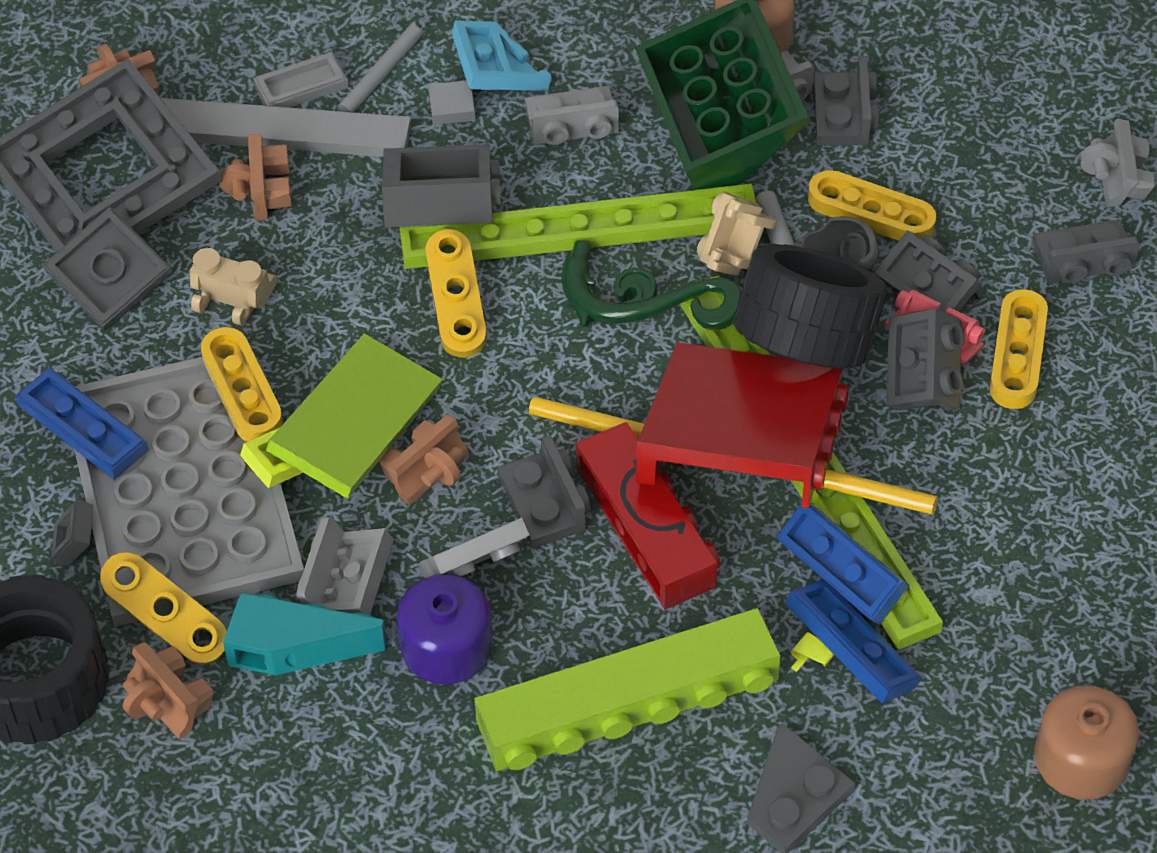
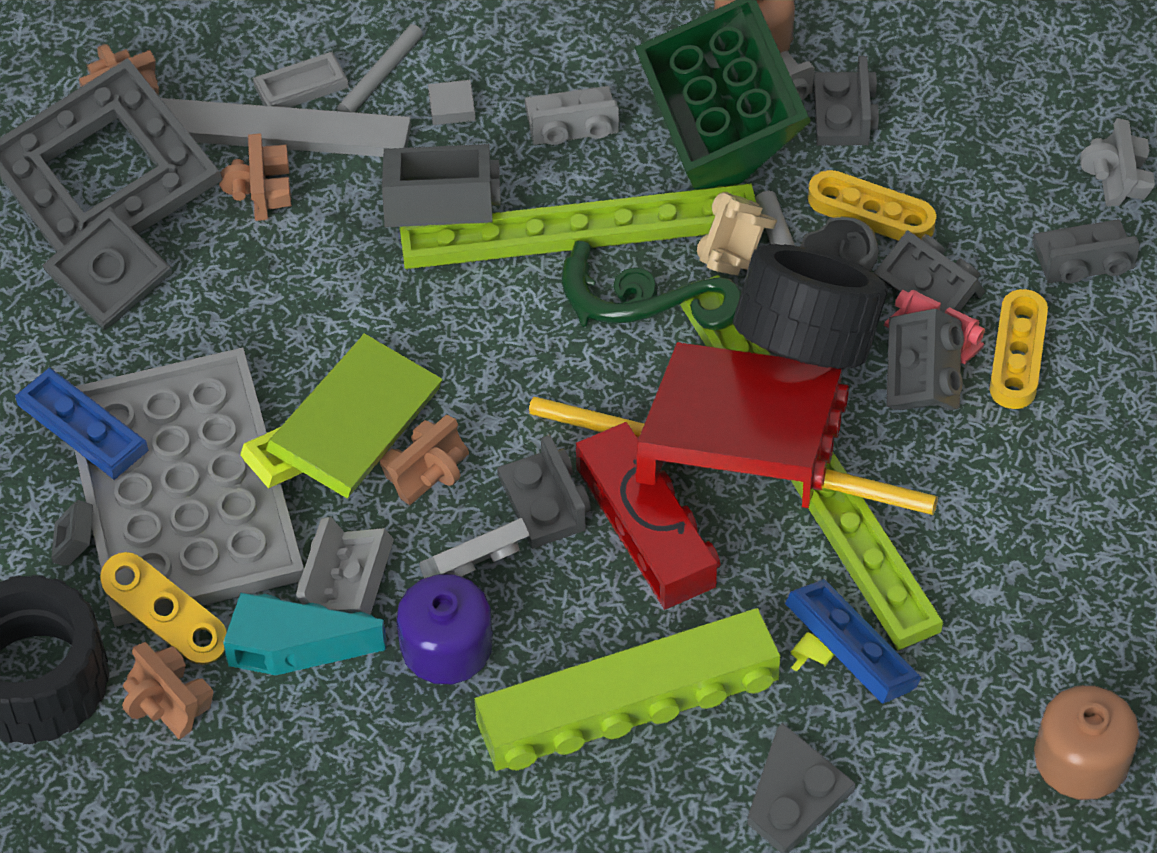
tan piece [190,248,277,326] -> none
yellow plate [201,327,283,442] -> none
yellow plate [426,229,486,358] -> none
medium azure wing [452,20,551,91] -> none
blue tile [776,503,909,625] -> none

